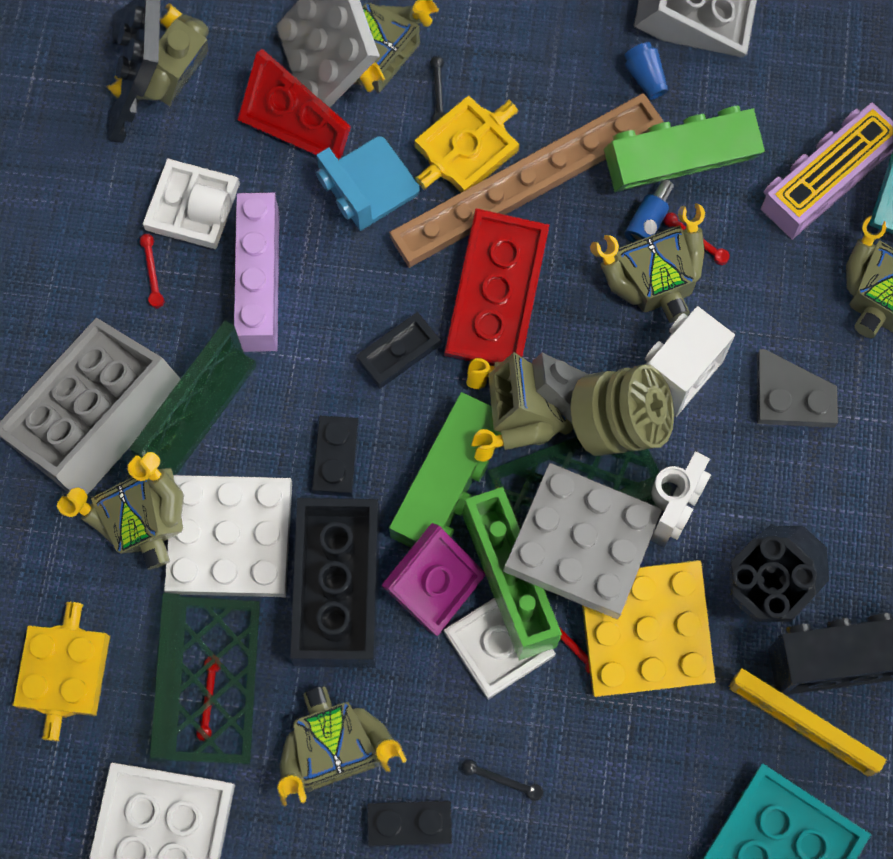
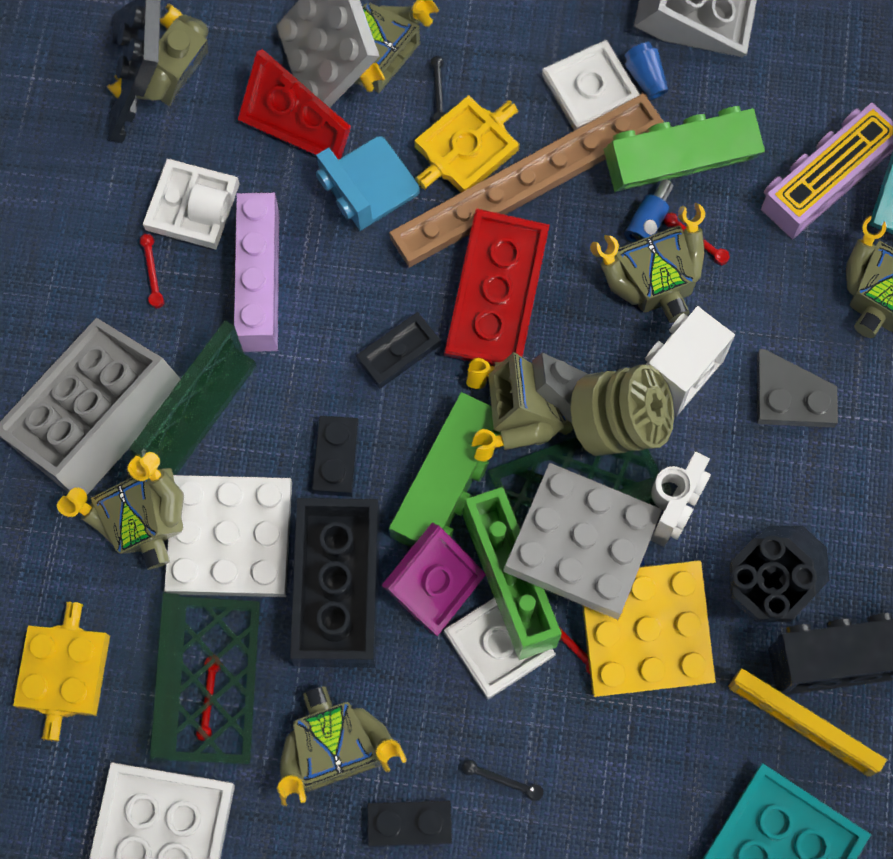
none -> white tile [542,40,640,131]

